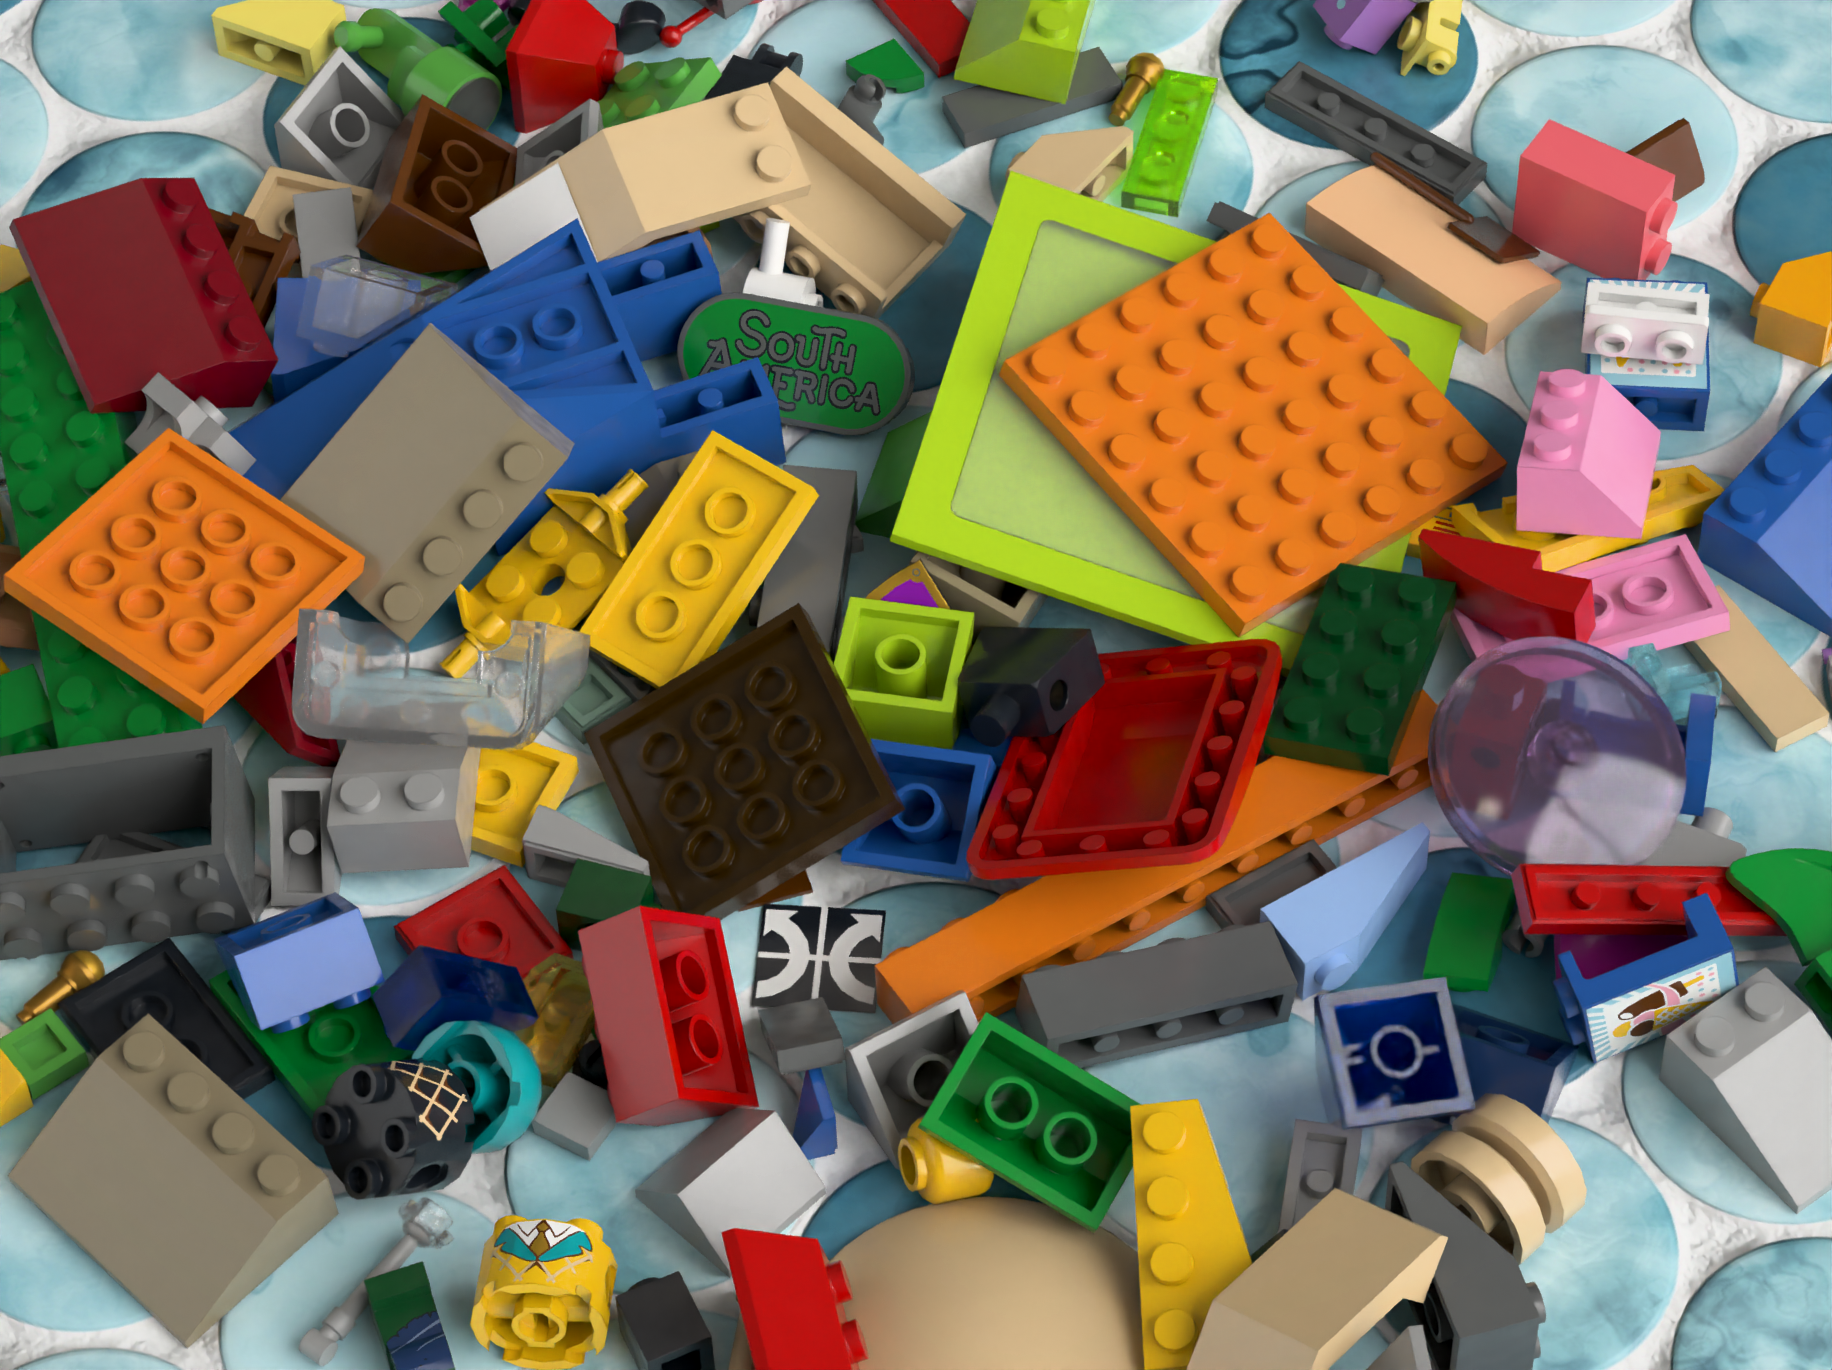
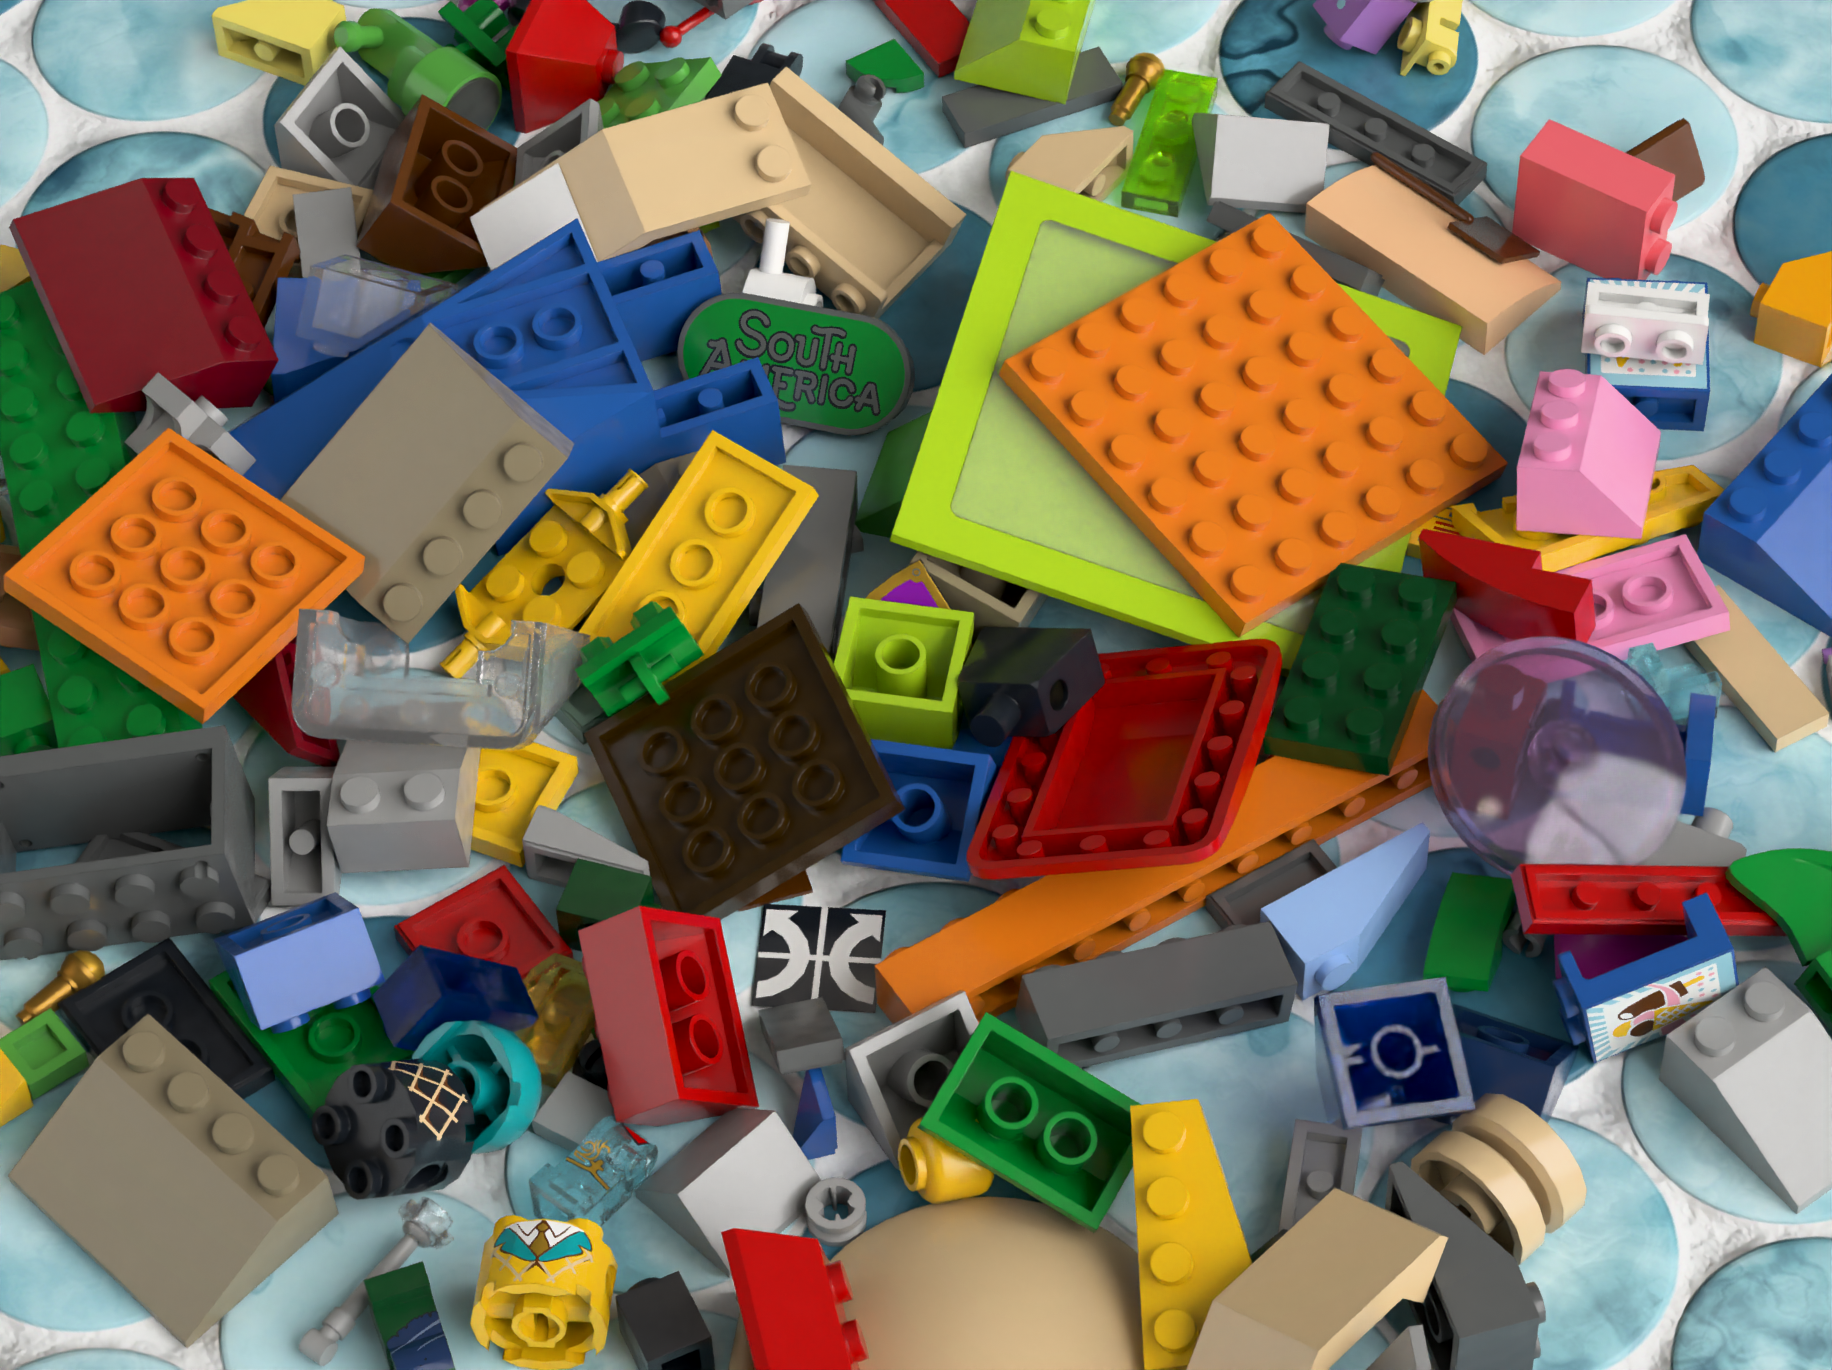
none -> clear light blue leg [529,1115,658,1227]
none -> green hips [575,601,704,718]
none -> light grey bush [805,1177,867,1247]
none -> slope [1191,113,1330,213]

